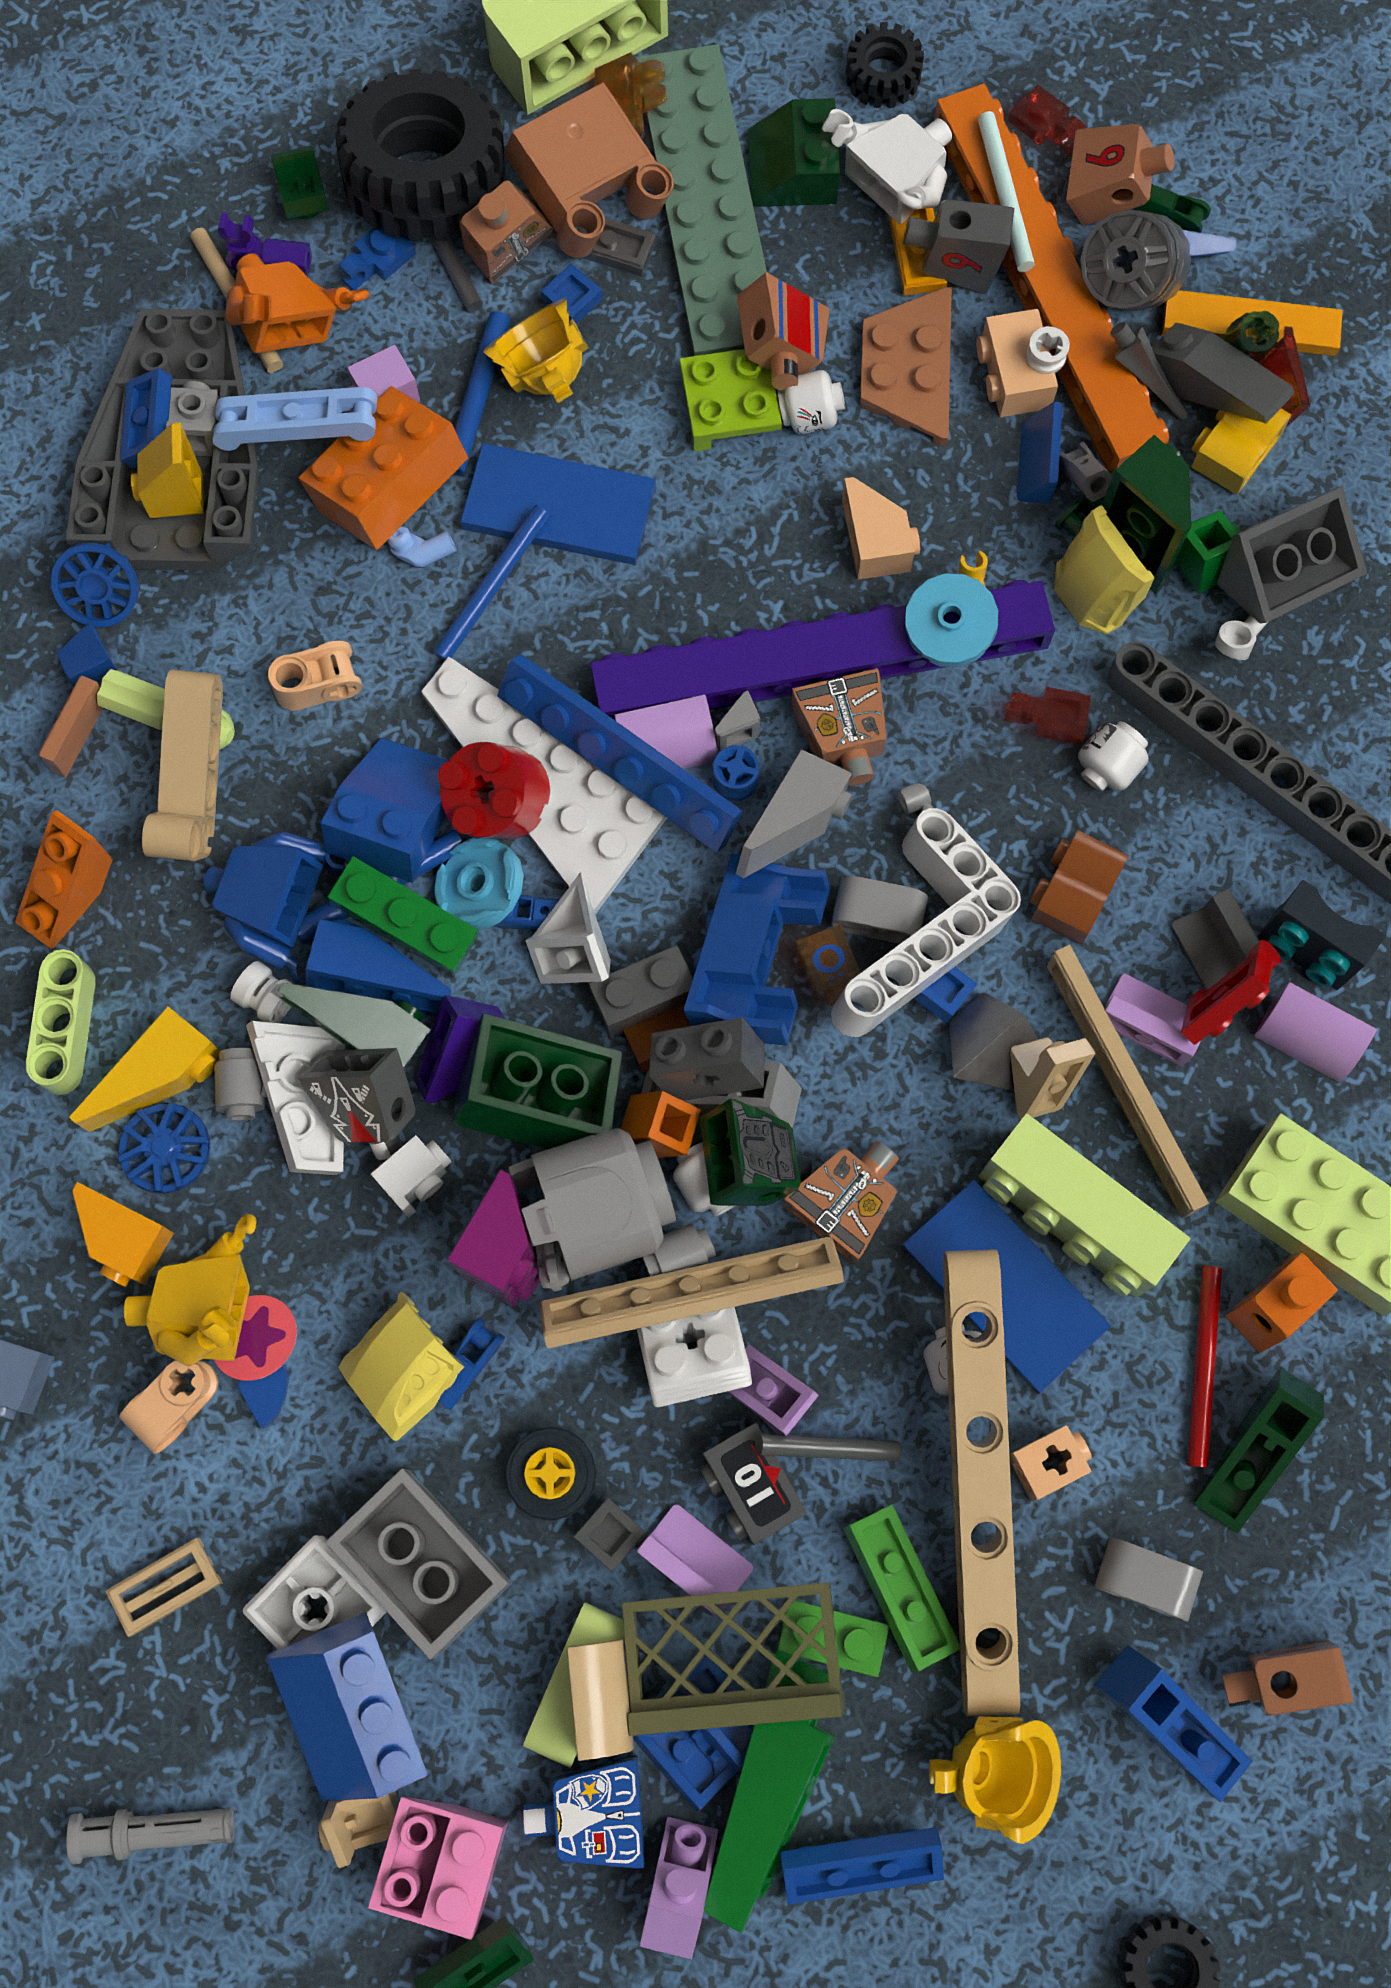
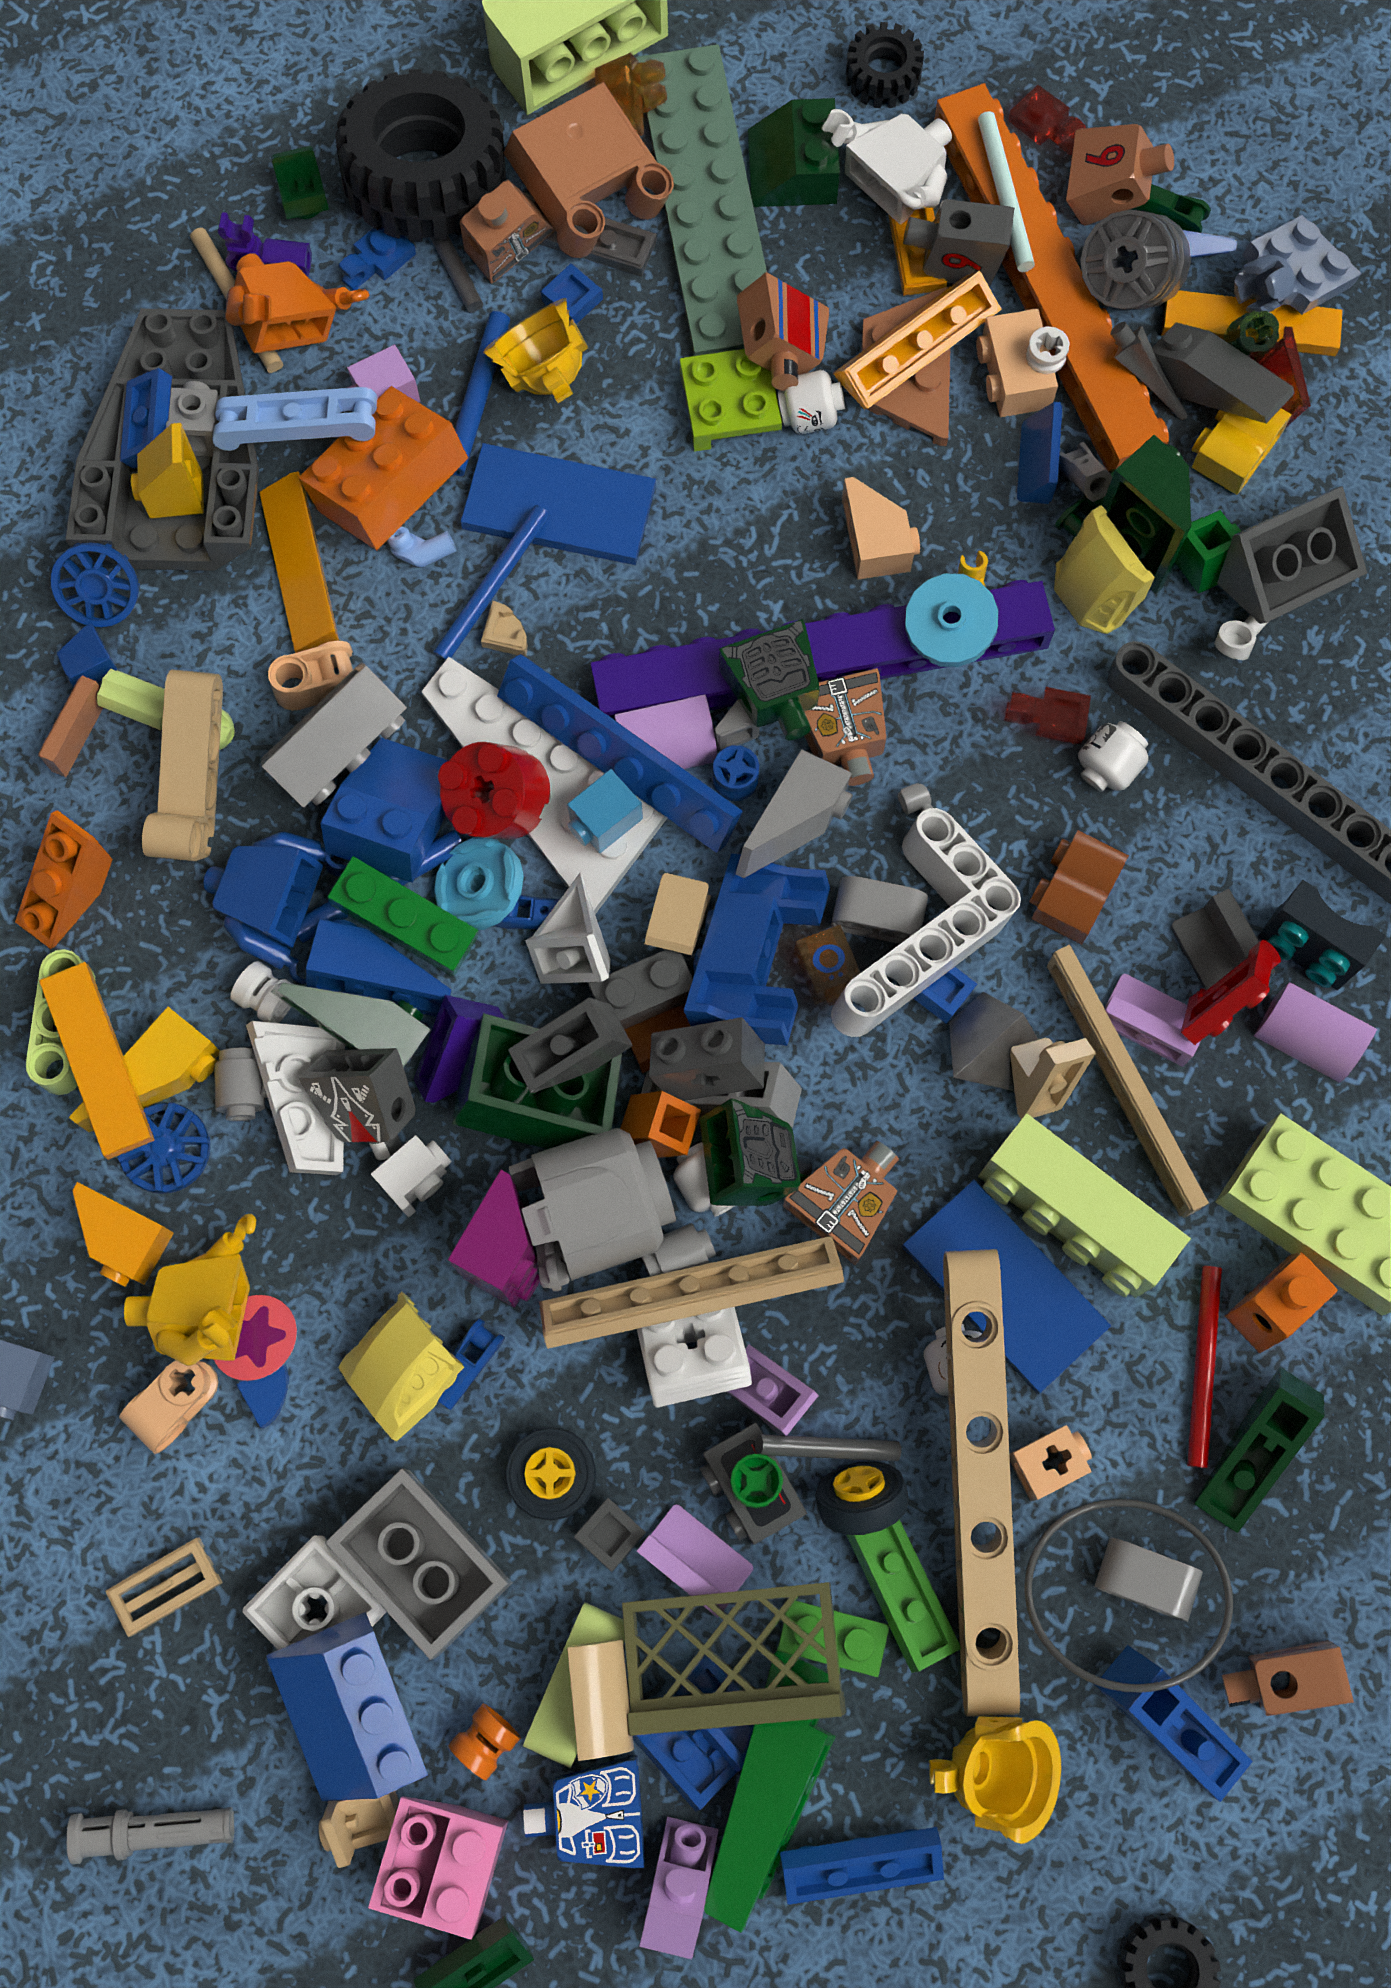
none -> light orange tile [39,962,155,1160]
none -> light orange slope [259,471,339,653]
none -> light grey brick [261,662,407,808]
none -> orange wheel [448,1703,522,1781]
none -> tan tile [481,601,528,657]
none -> dark grey slope [508,998,633,1093]
none -> dark azure brick [567,769,643,853]
none -> tan slope [644,873,711,955]
none -> torso [719,619,820,741]
none -> green wheel [730,1454,783,1509]
none -> black wheel [815,1461,909,1535]
none -> light orange slope [833,271,1002,410]
none -> dark grey piece [1024,1499,1233,1693]
none -> sand blue plate [1234,215,1362,315]

